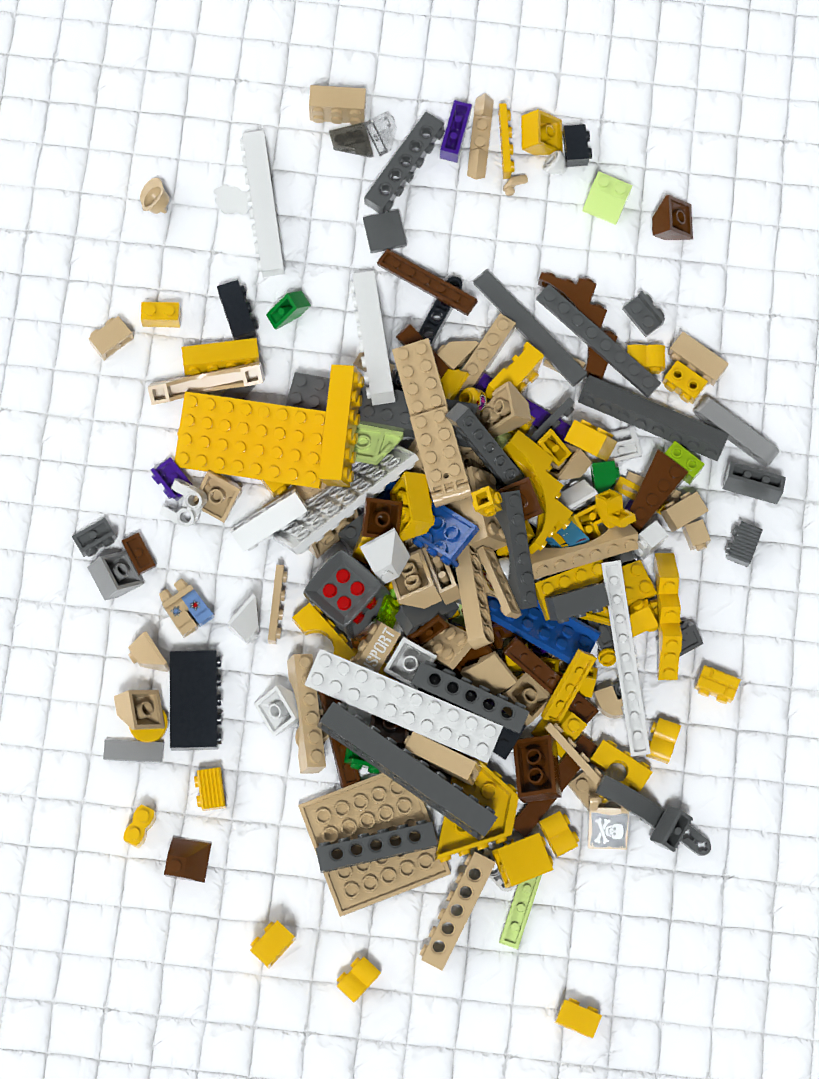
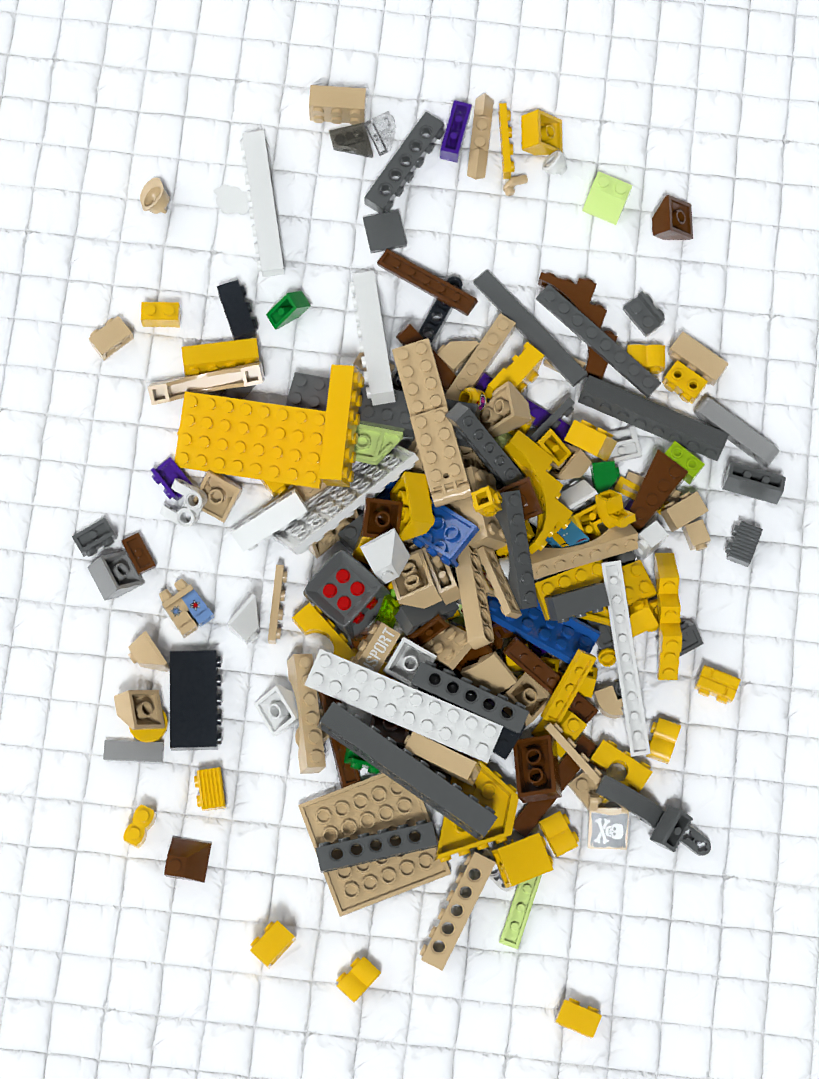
yellow piece [441,369,470,400] -> none
black brick [562,124,592,167] -> none

